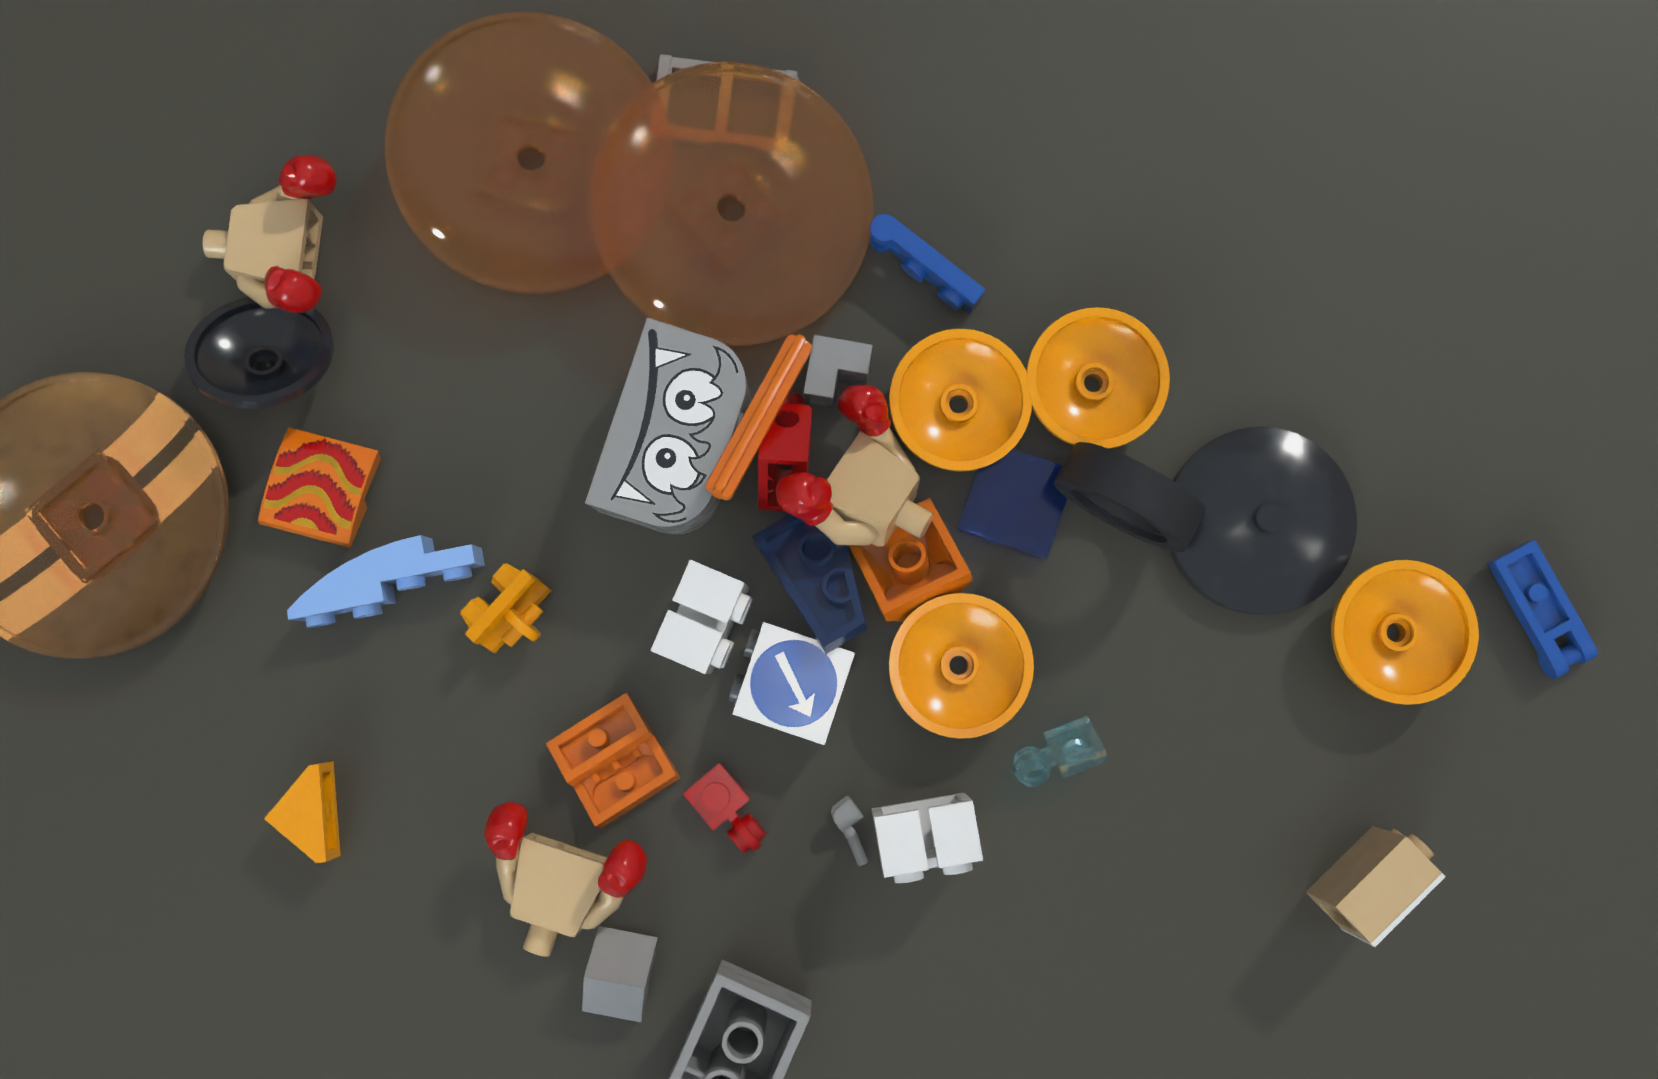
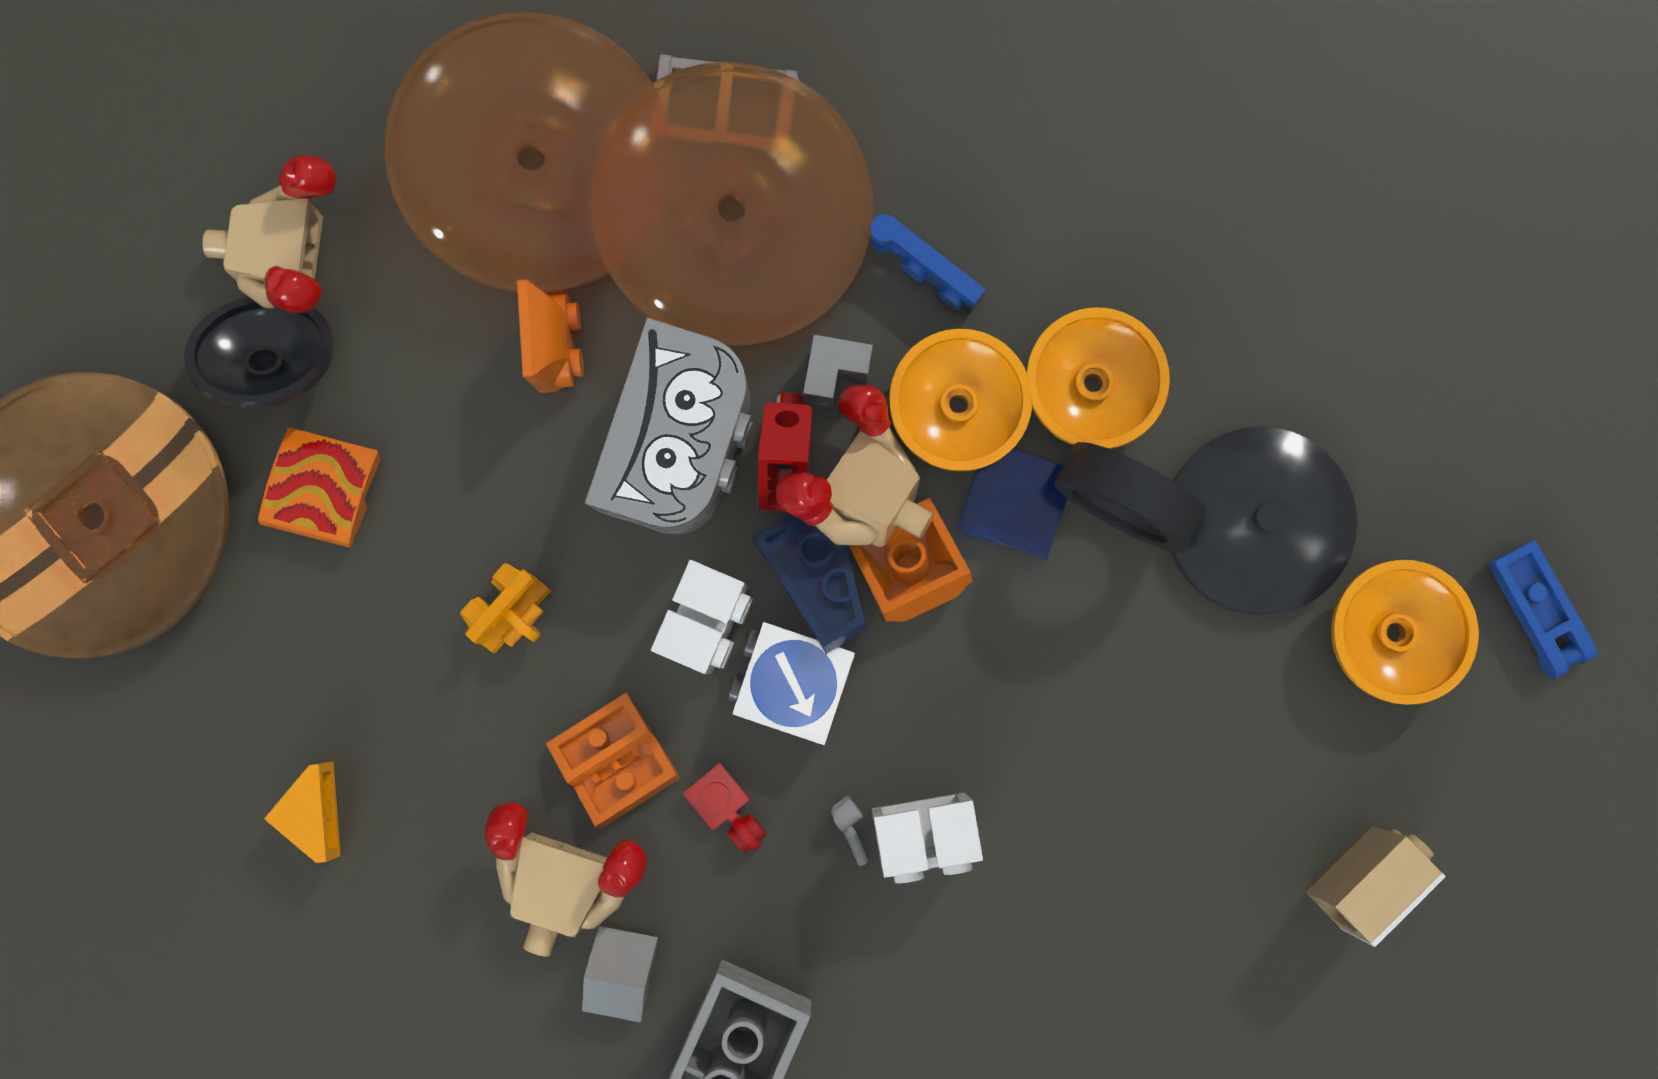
light blue slope [287,535,485,628] -> none
orange axle [705,334,812,500] -> none
light orange dish [889,593,1034,739] -> none
clear light blue plate [1012,716,1108,787] -> none
none -> orange slope [517,279,584,393]

